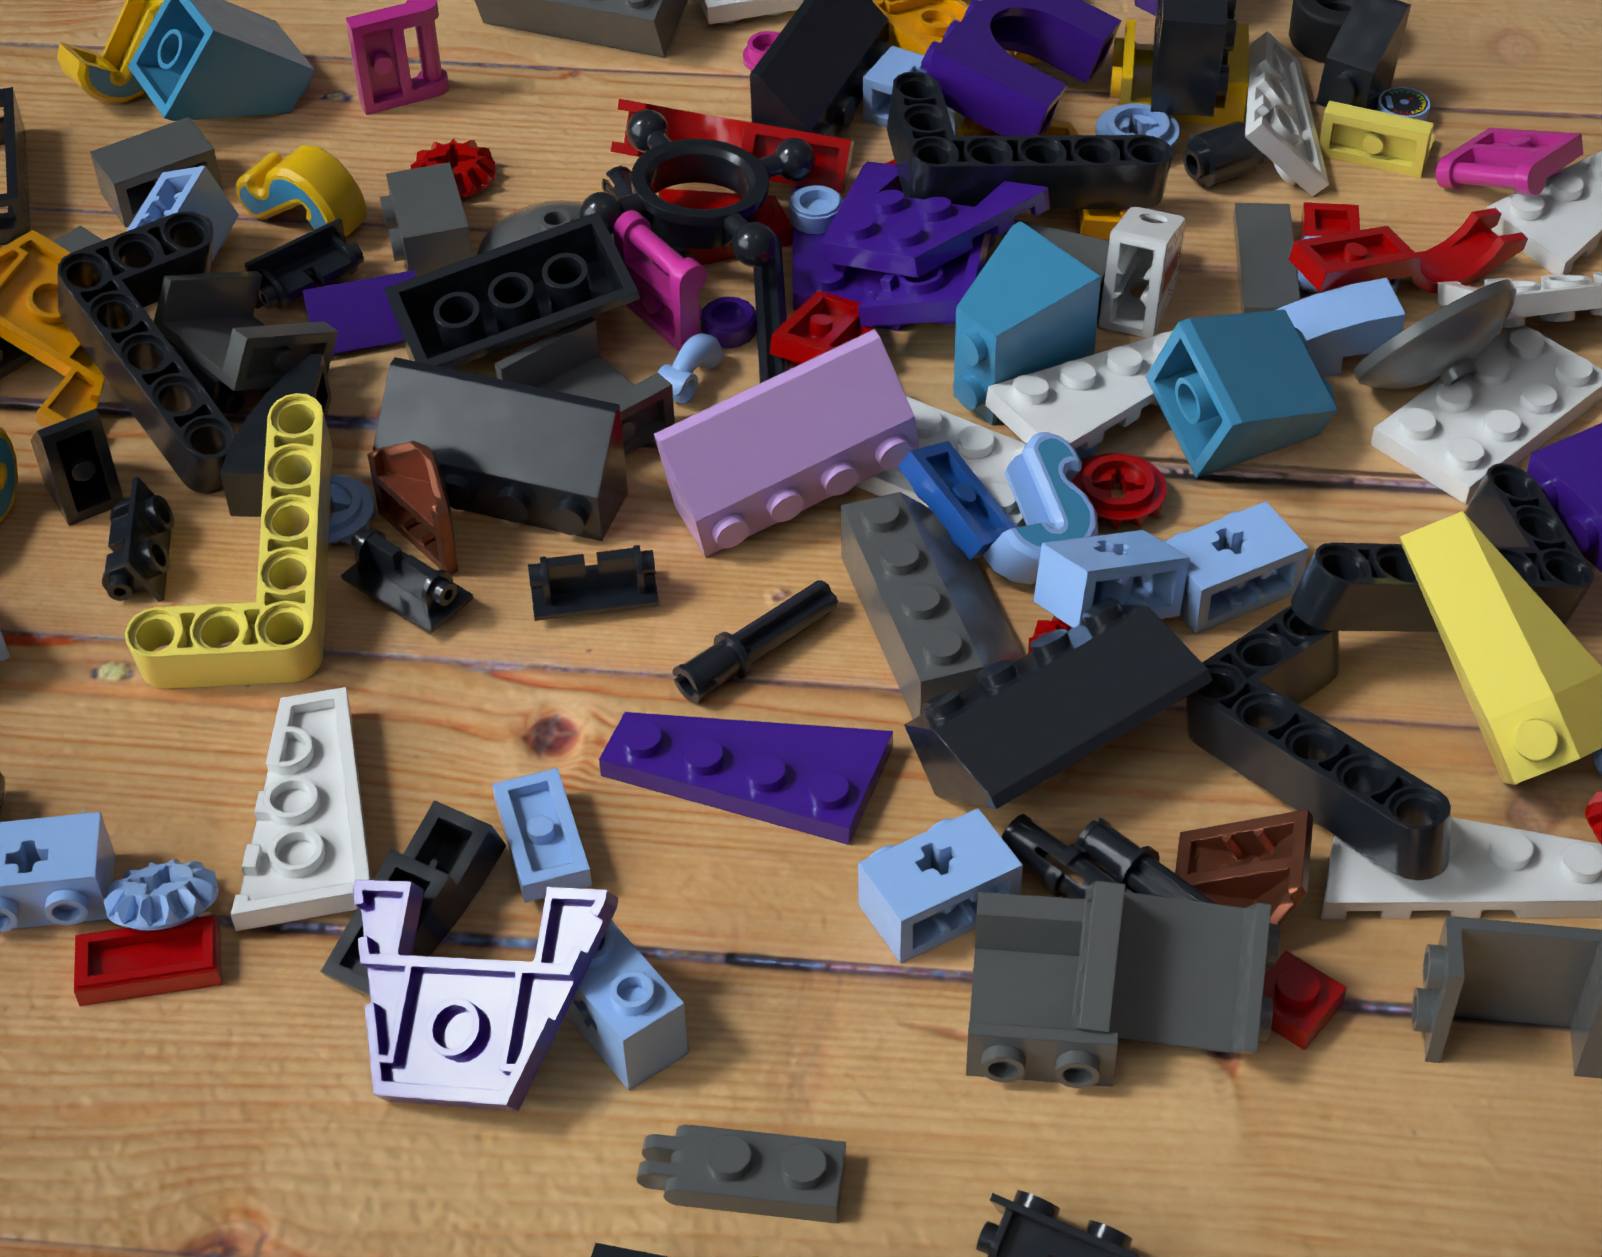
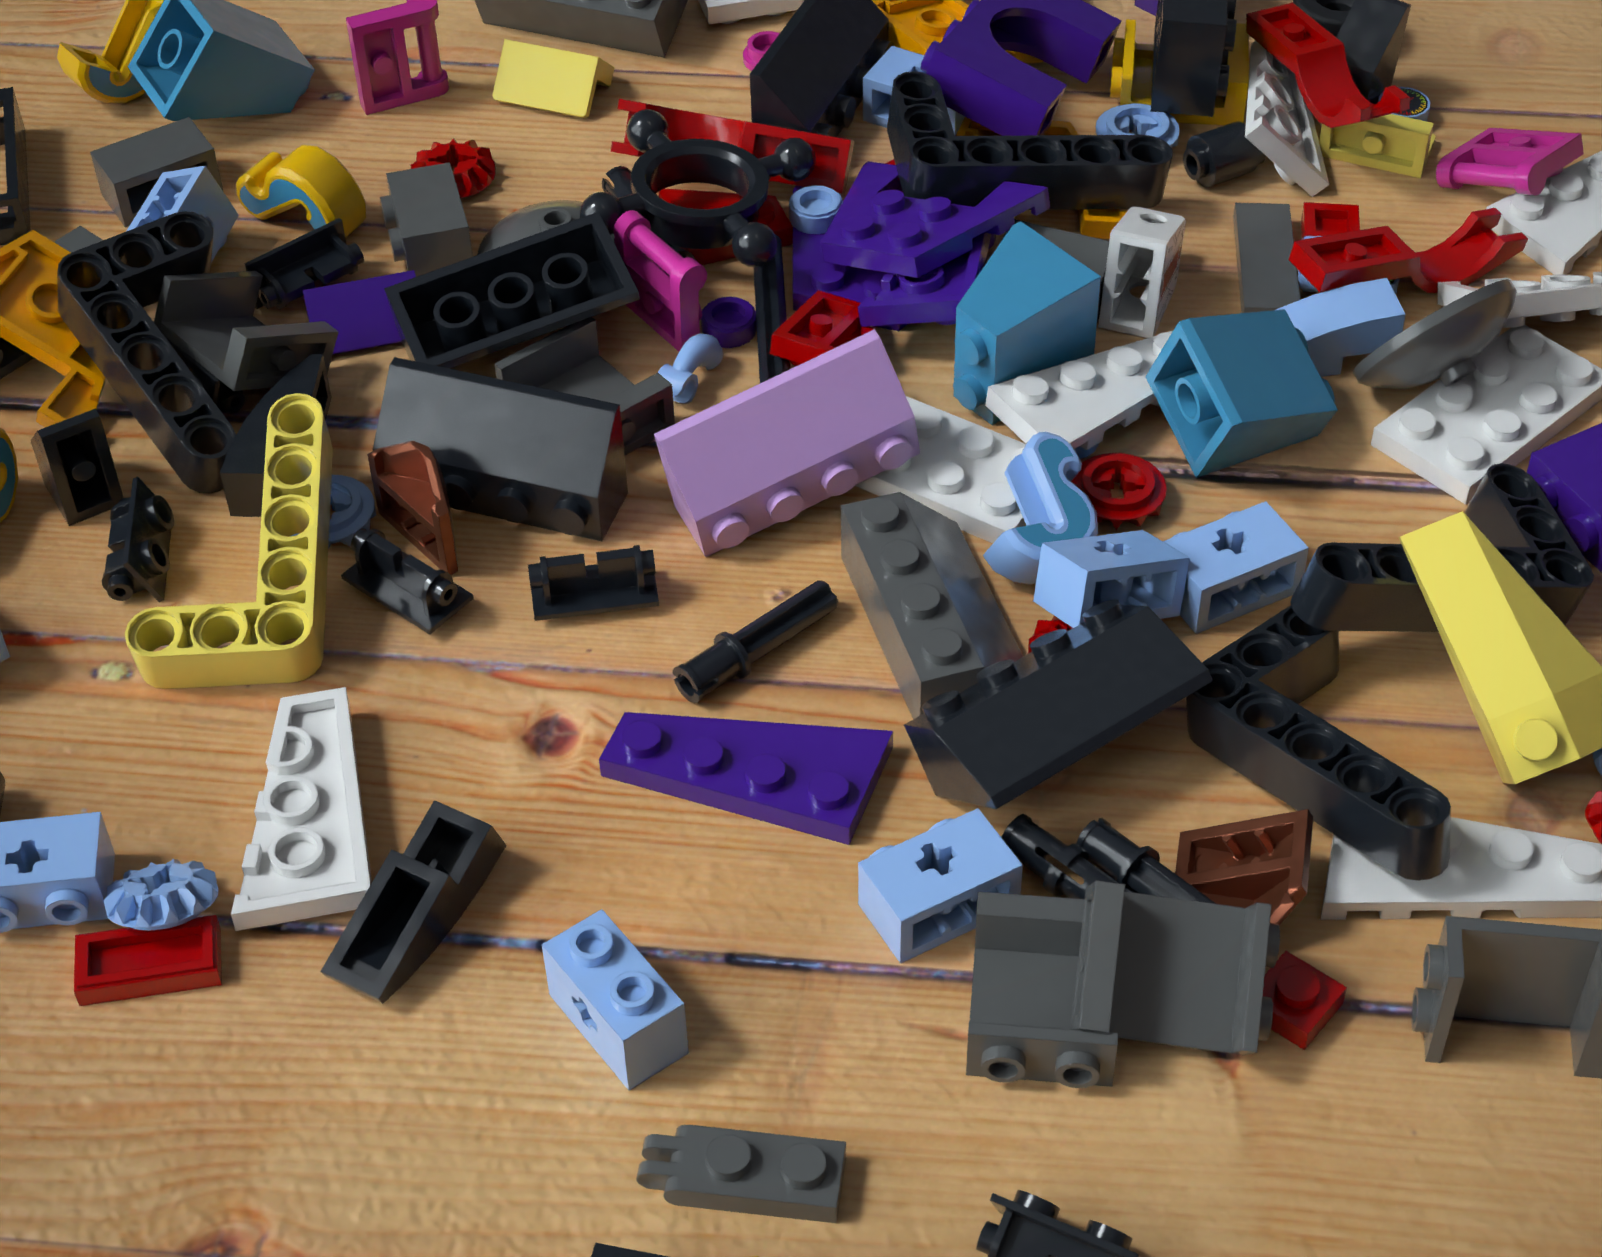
wing [353,879,618,1111] -> none
light blue plate [492,768,592,903] -> none
blue plate [898,441,1017,561] -> none
none -> light yellow panel [492,39,615,119]
none -> red piece [1246,2,1410,128]

